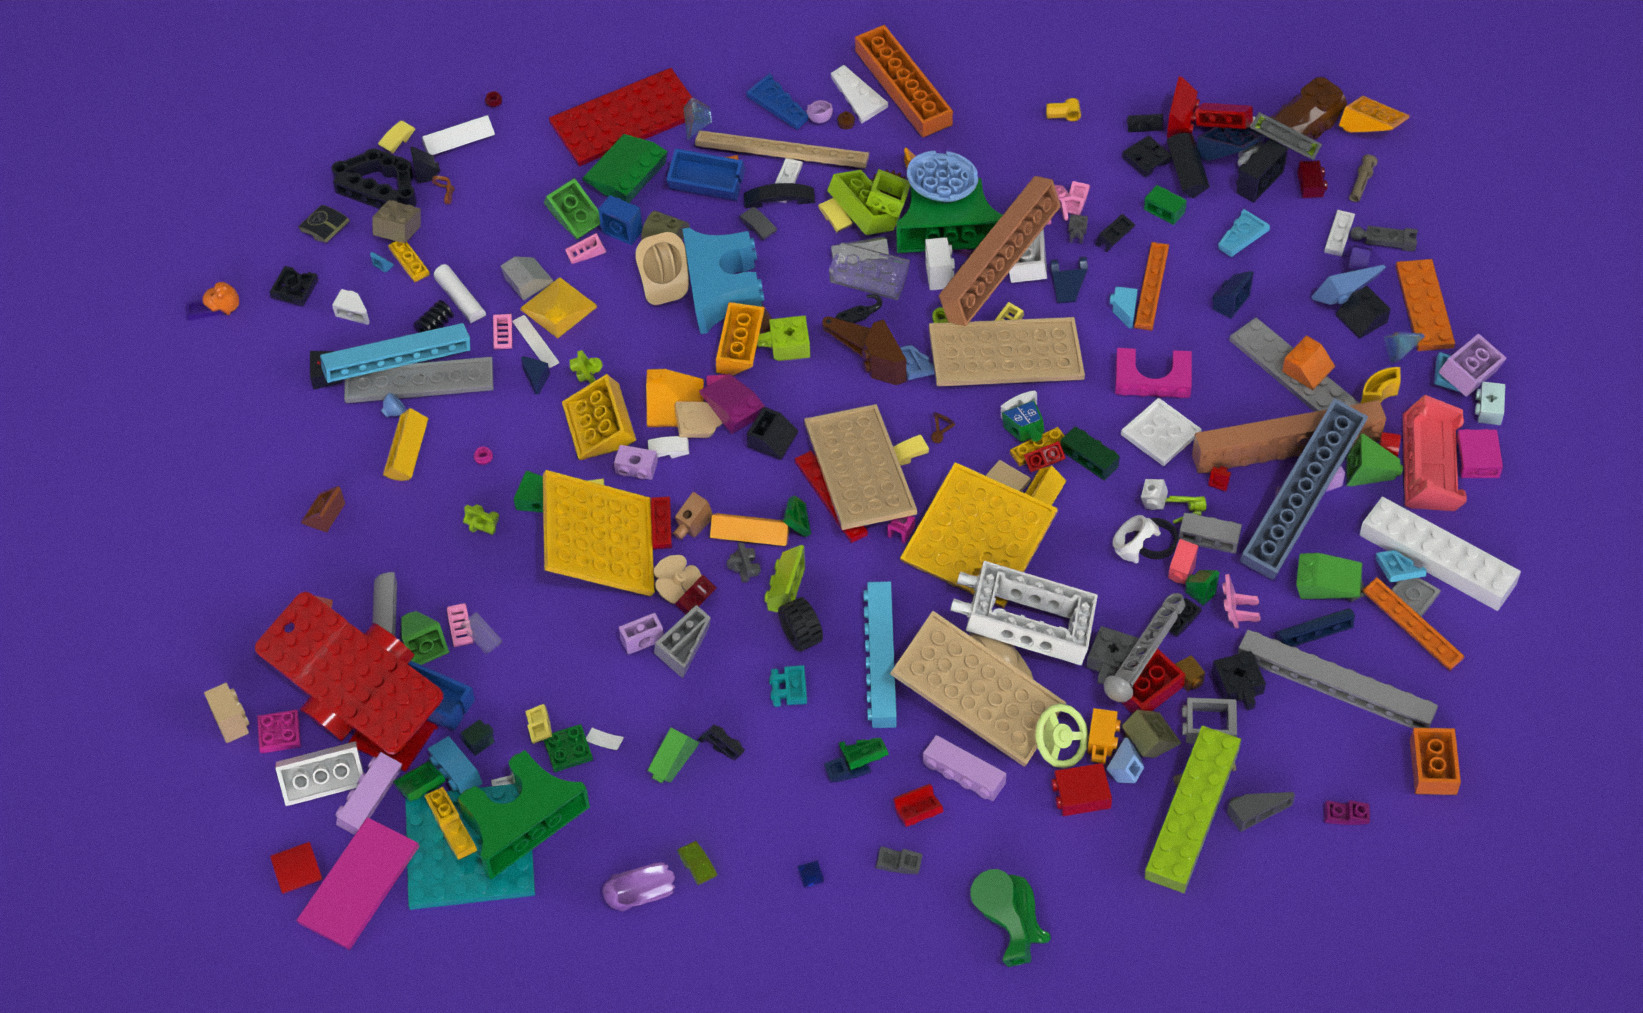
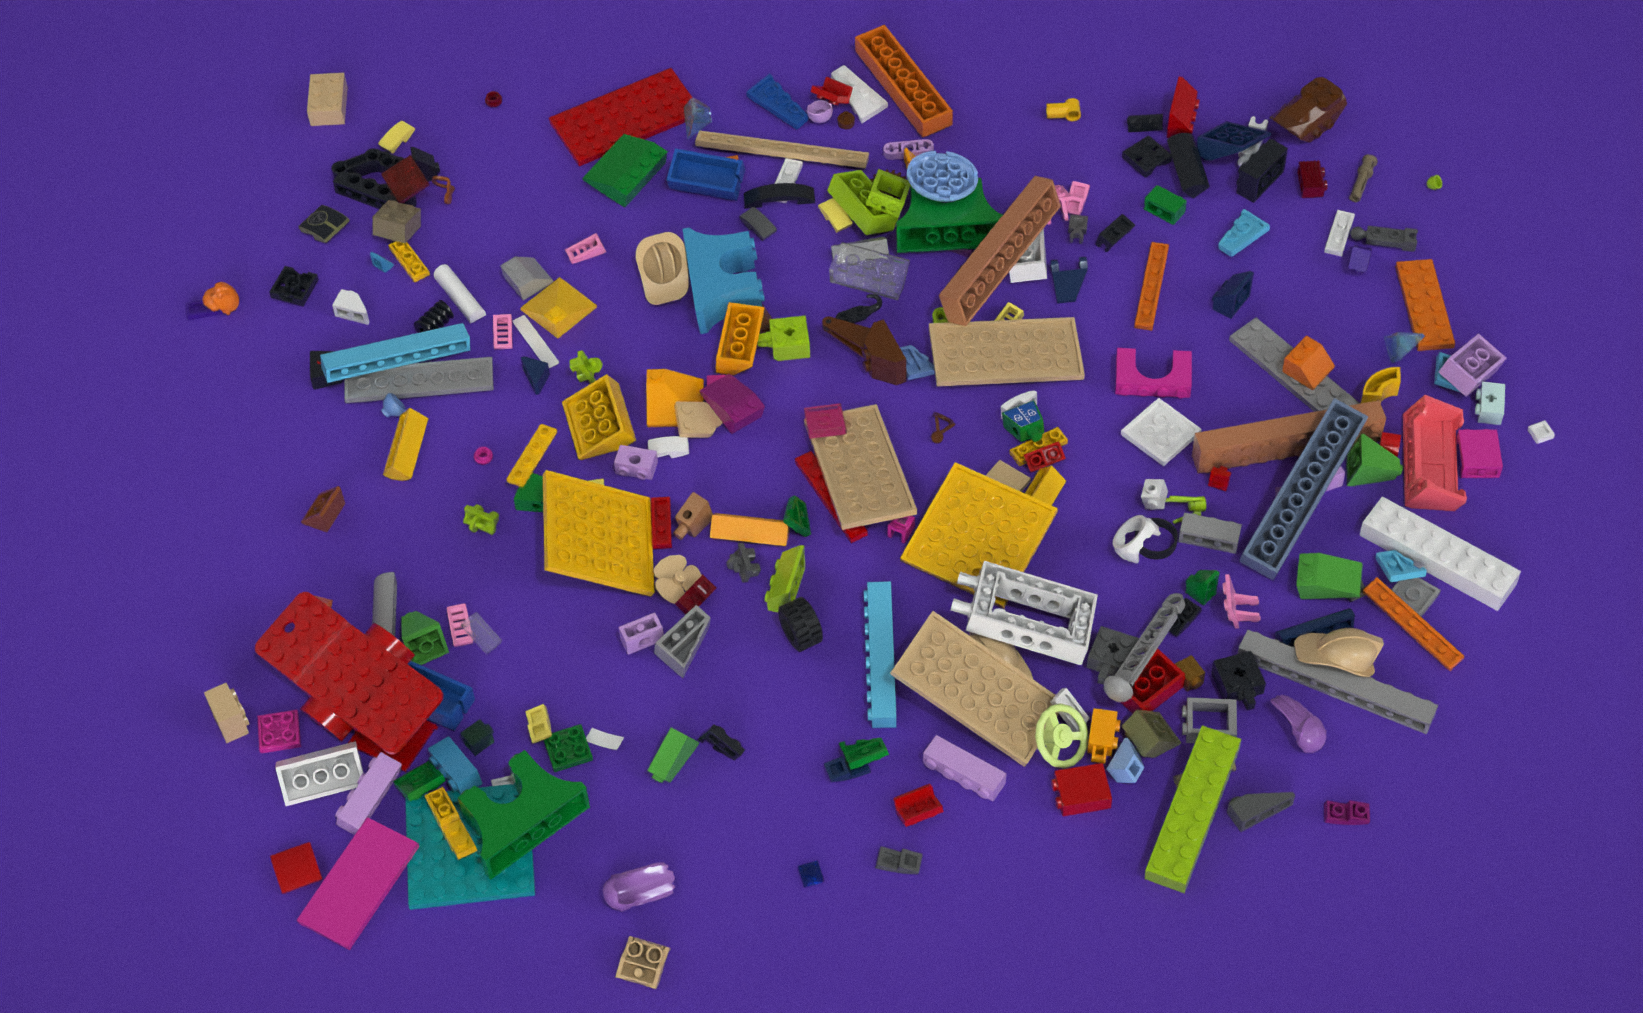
white brick [422,115,495,155] -> none
bright green slope [544,178,601,240] -> none
blue brick [598,195,643,245] -> none
olive brick [641,210,690,240] -> none
clear neon green slope [677,841,718,885] -> none
black slope [747,407,798,460] -> none
teal plate [769,665,807,707] -> none
light yellow slope [893,435,929,466] -> none
white brick [925,237,955,290] -> none
green animal [970,869,1051,967] -> none
dark green brick [1060,426,1120,481] -> none
medium azure slope [1110,287,1138,329] -> none
coral slope [1168,539,1198,585] -> none
red brick [1196,103,1253,129] -> none
dark grey piece [1250,112,1322,160] -> none
medium blue wedge [1311,265,1386,305] -> none
black slope [1336,286,1391,339] -> none
light orange slope [1339,96,1410,133] -> none
orange brick [1410,728,1461,795] -> none
none -> tan brick [307,73,348,126]
none -> clear red plate [381,155,430,203]
none -> yellow bracket [506,424,557,487]
none -> tan slope [615,936,671,989]
none -> clear pink tile [804,403,847,439]
none -> red bracket [811,77,853,105]
none -> lavender beam [883,139,934,160]
none -> white plate [1050,688,1090,732]
none -> medium lavender hair [1271,694,1327,753]
none -> tan piece [1294,628,1384,677]
none -> lime hinge [1427,175,1442,190]
none -> white tile [1528,420,1555,444]

